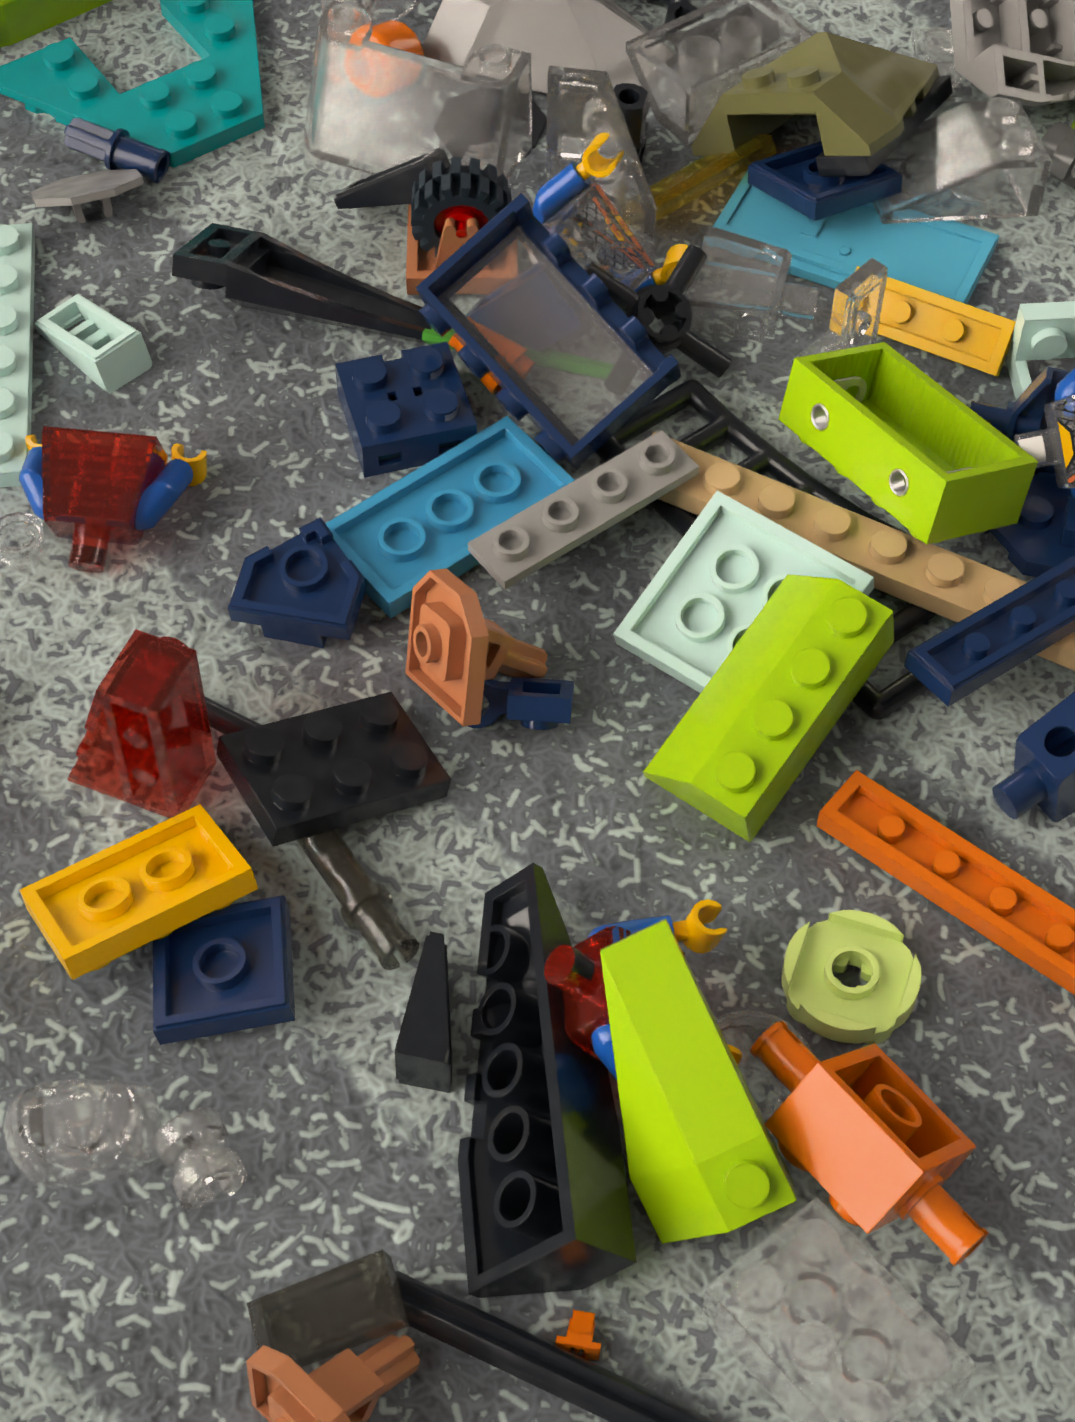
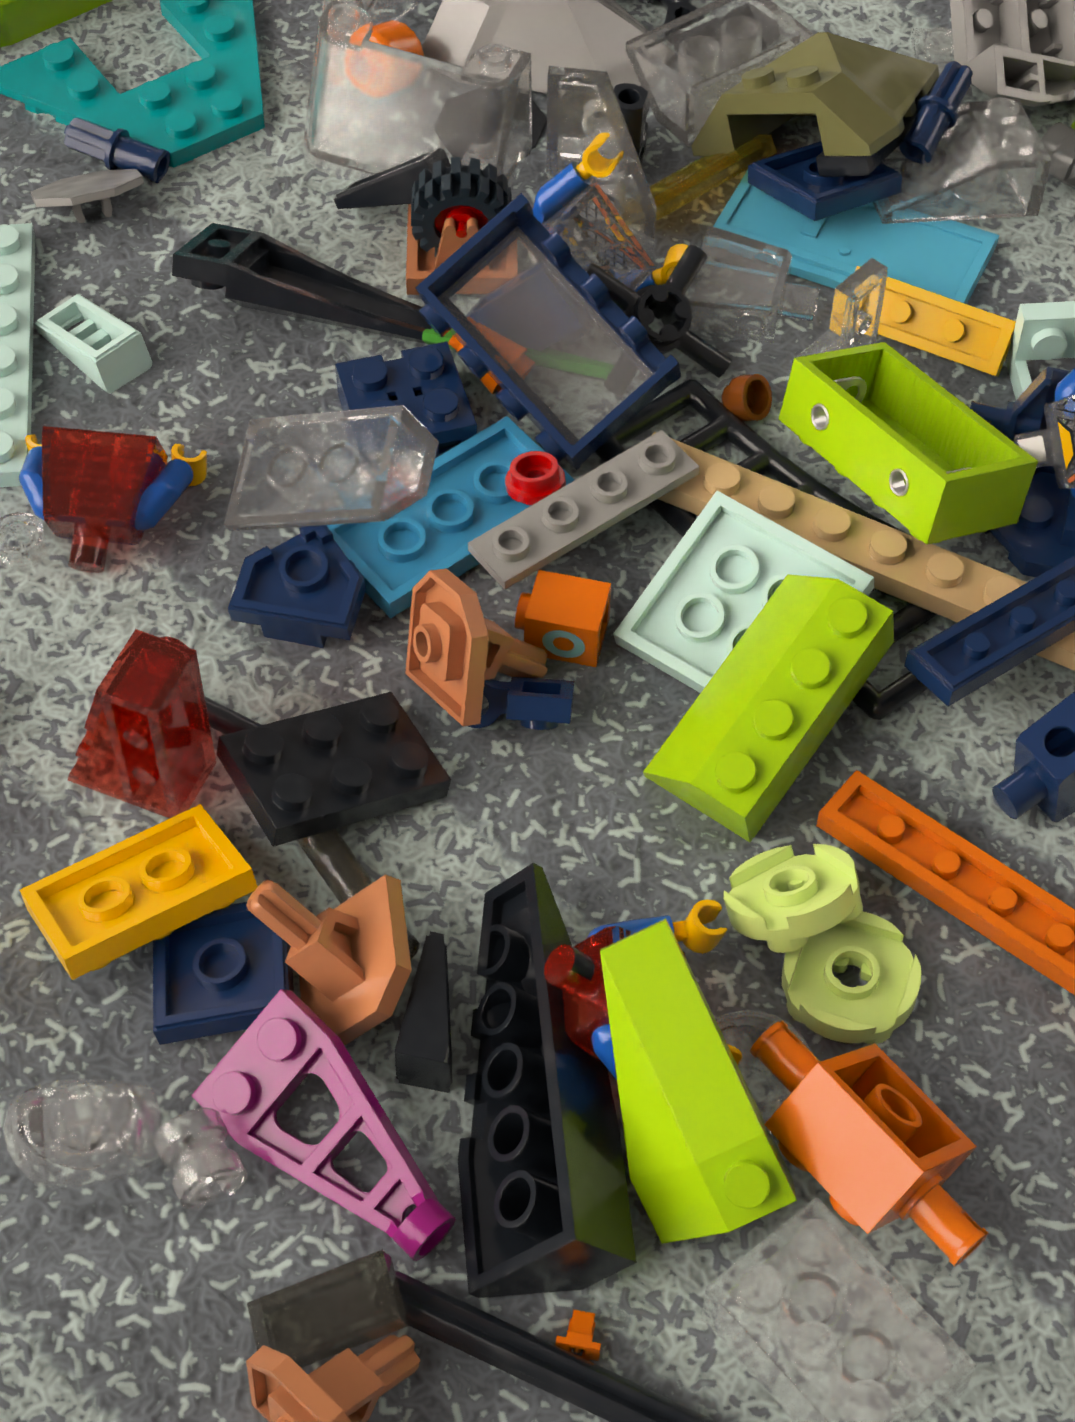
none -> plate [191,989,456,1261]
none -> clear slope [223,405,439,531]
none -> nougat piece [246,874,412,1045]
none -> red plate [505,451,566,506]
none -> orange brick [515,570,611,667]
none -> dark orange hinge [721,374,772,421]
none -> yellowish green plate [724,844,863,953]
none -> dark blue axle [899,61,973,164]

